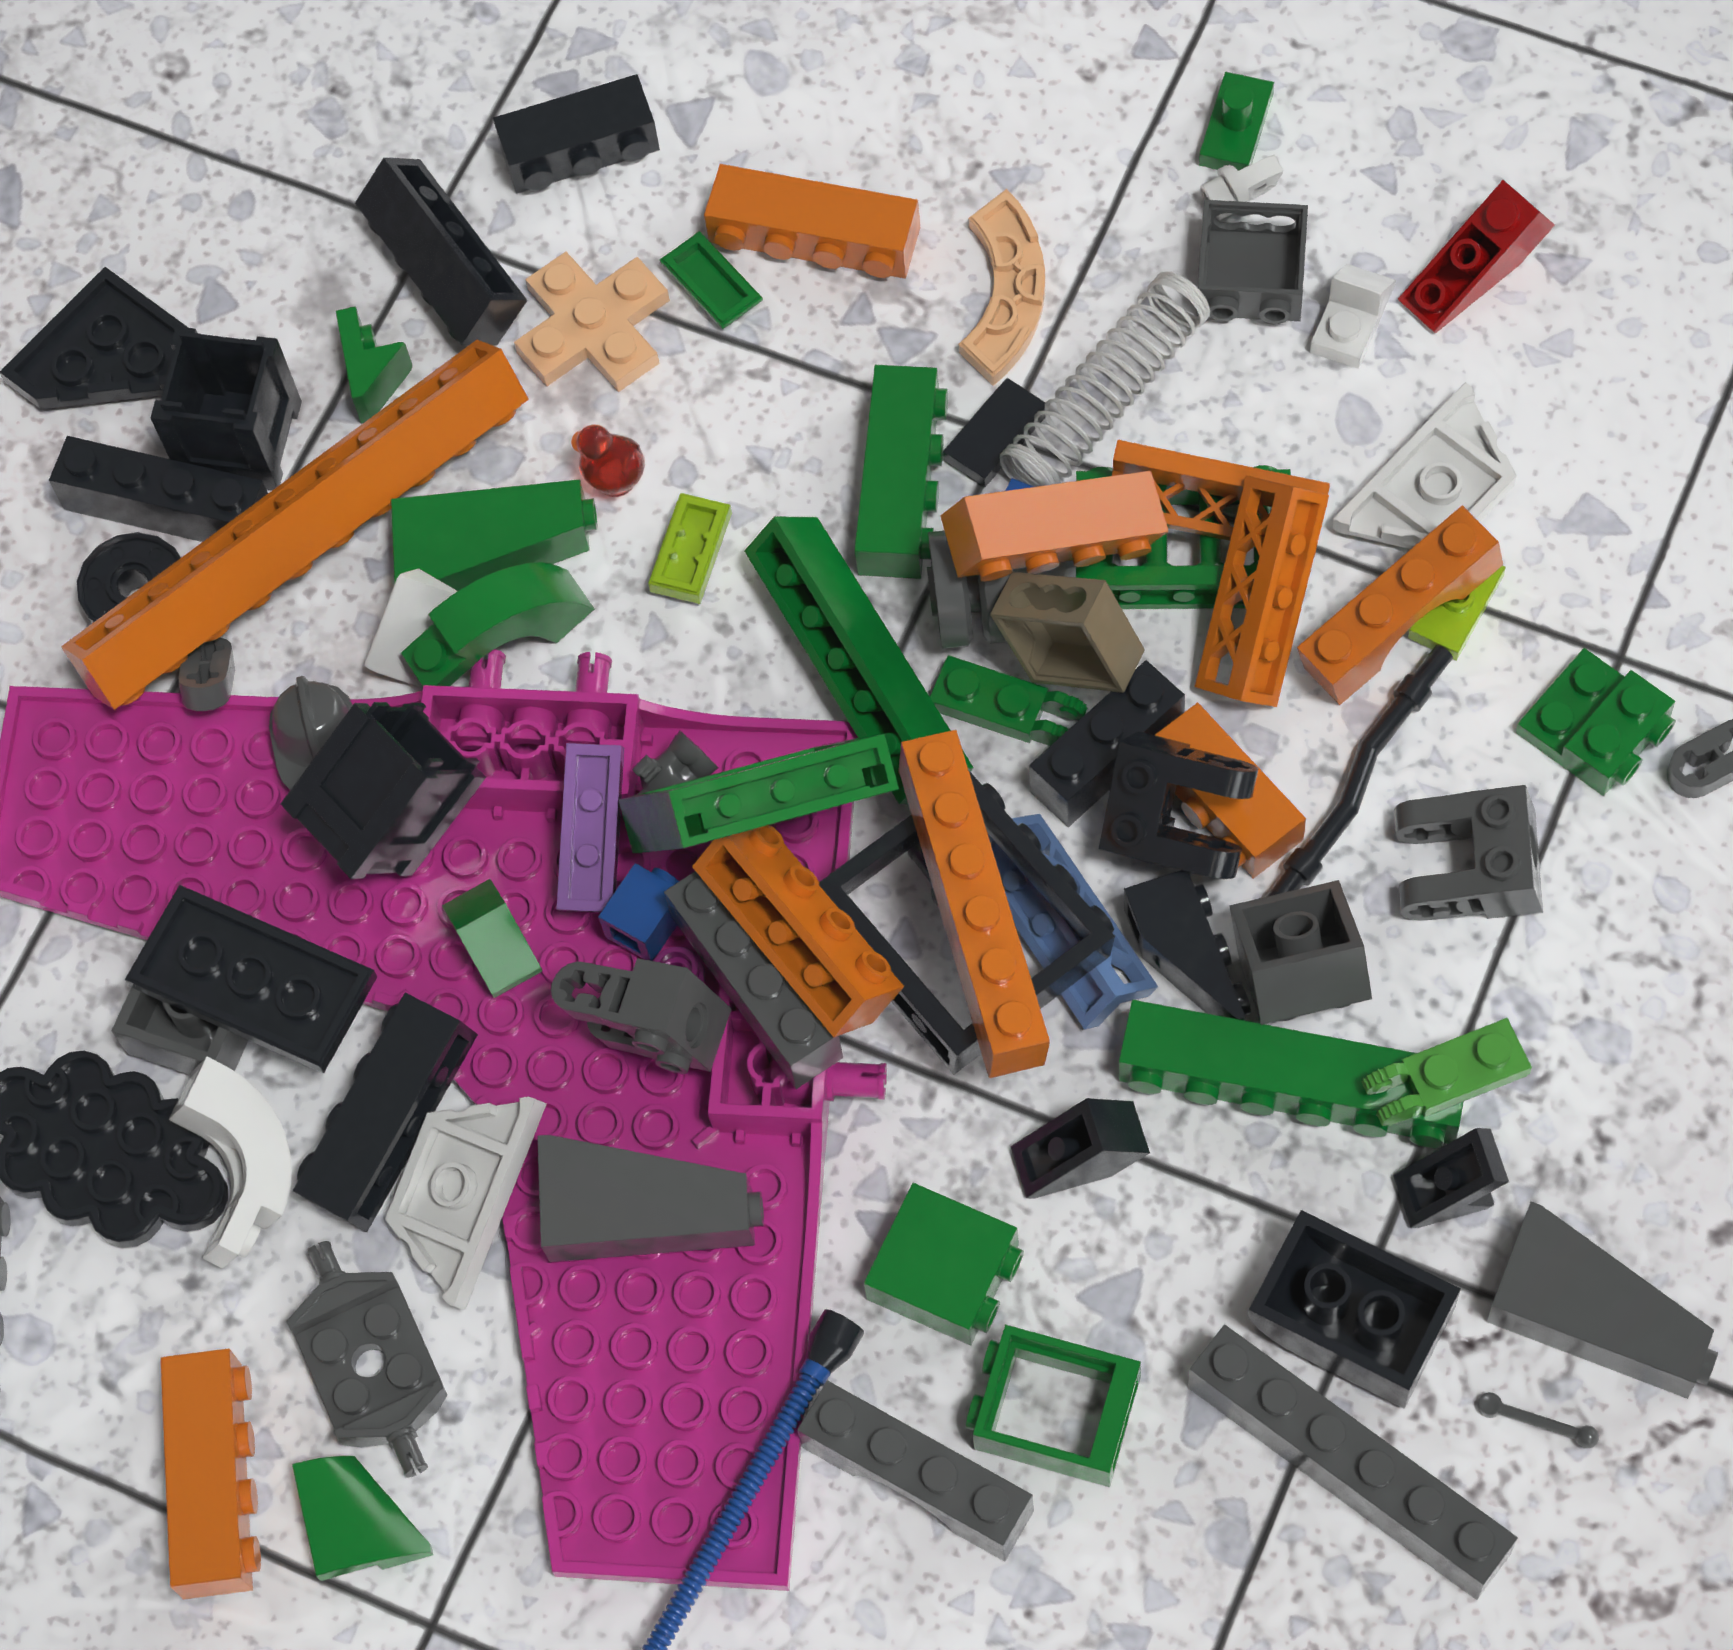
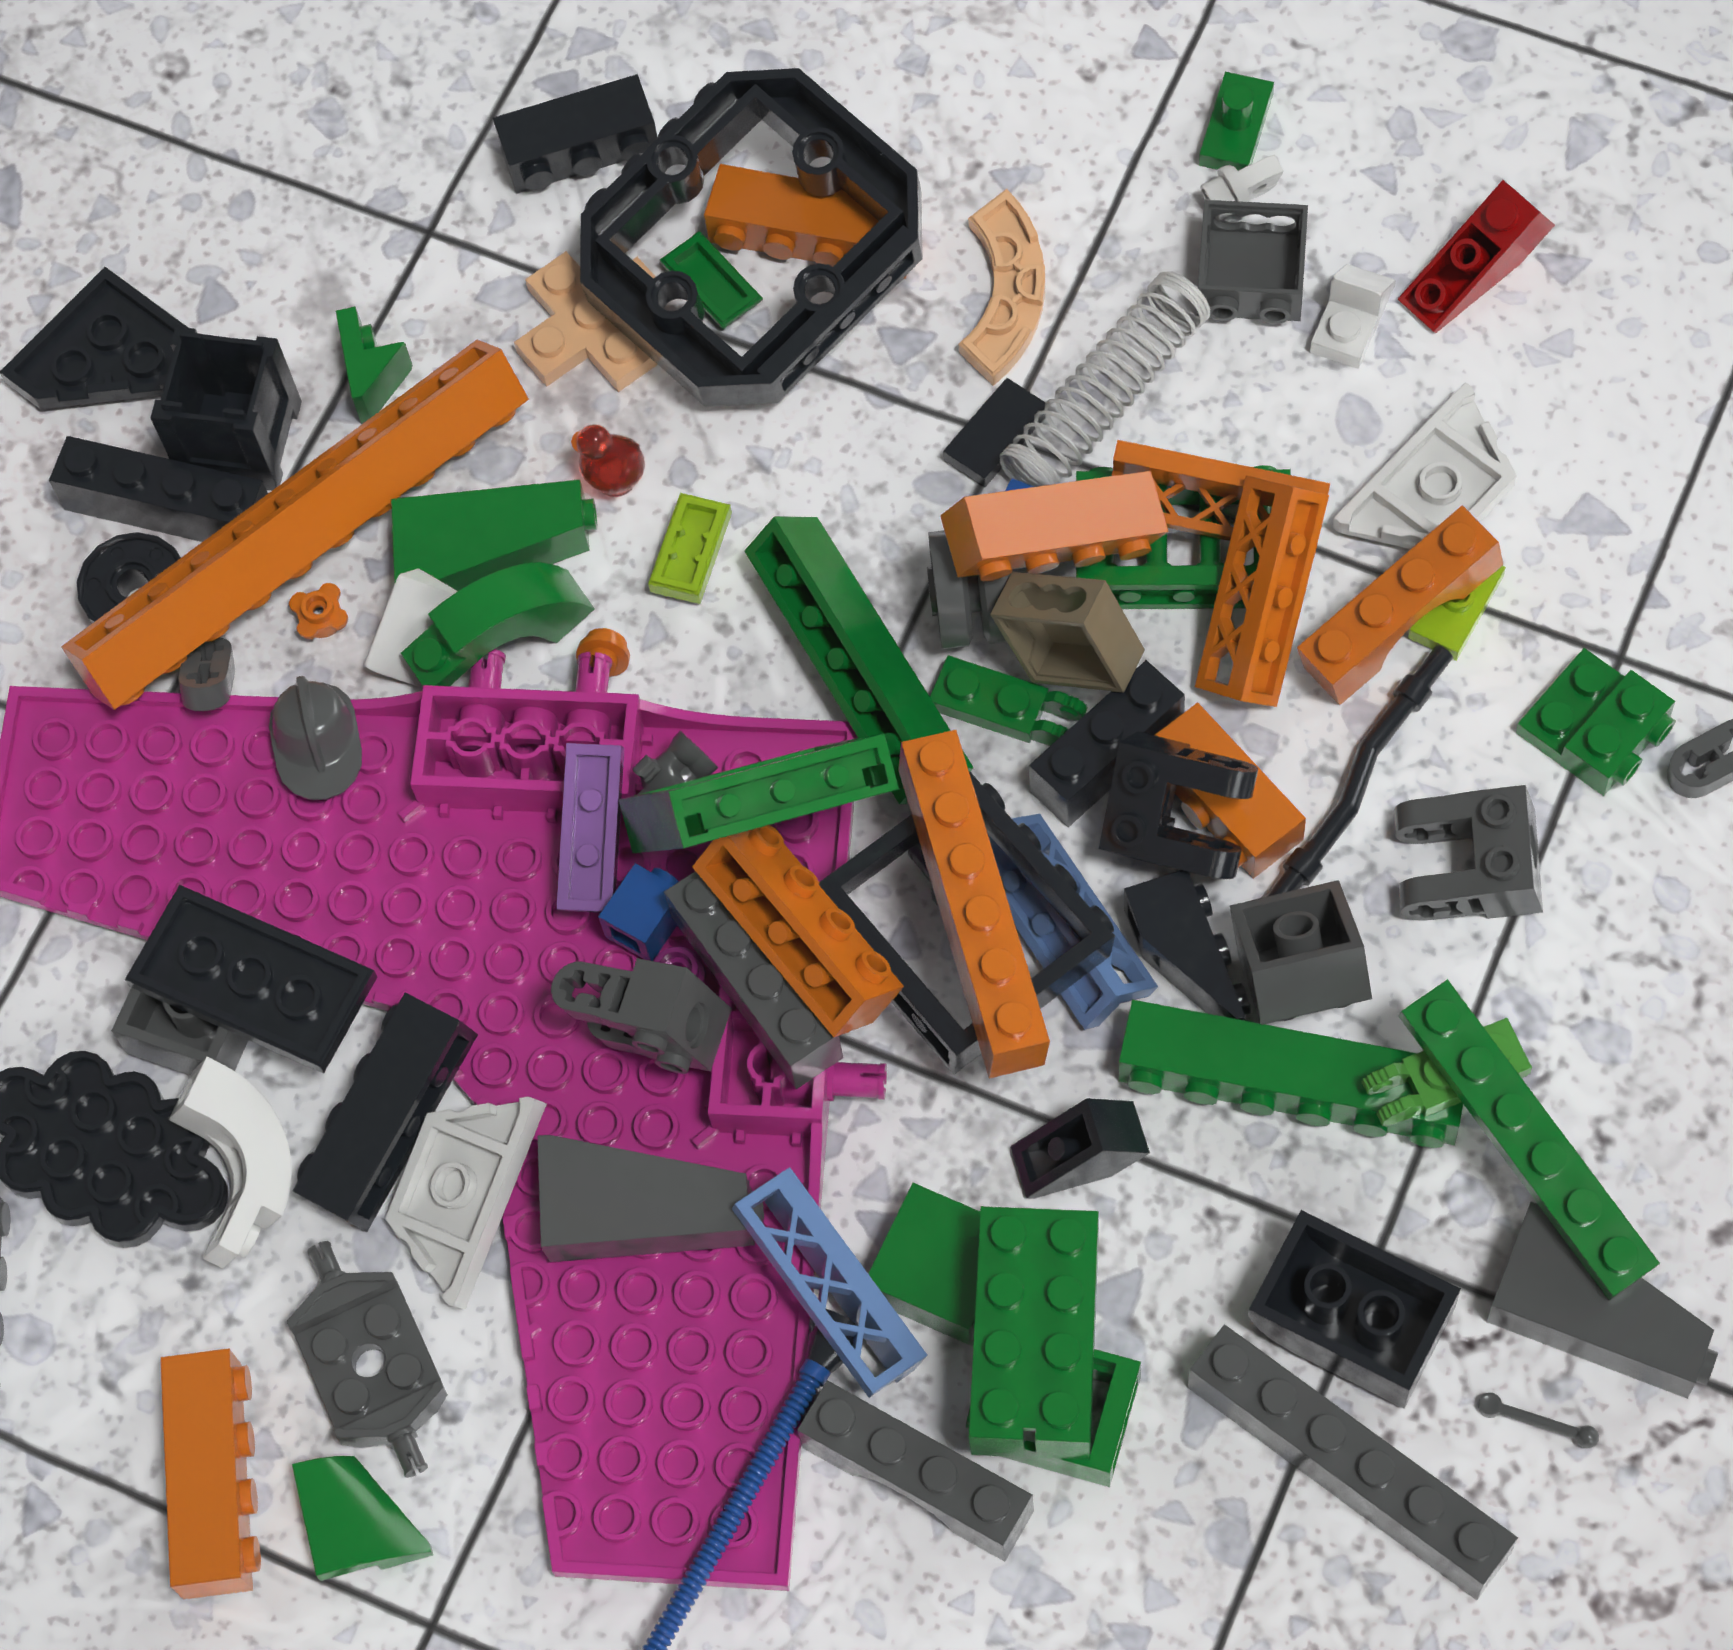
black container [281,702,486,879] -> none
black brick [355,157,528,346] -> none
slope [442,879,543,998] -> none
green brick [855,364,948,579] -> none
black slope [1393,1128,1509,1228] -> none
none -> orange plate [289,583,348,639]
none -> orange plate [576,628,630,677]
none -> black panel [580,68,923,406]
none -> medium blue fence [732,1167,928,1398]
none -> green piece [969,1206,1099,1460]
none -> green plate [1398,979,1660,1300]

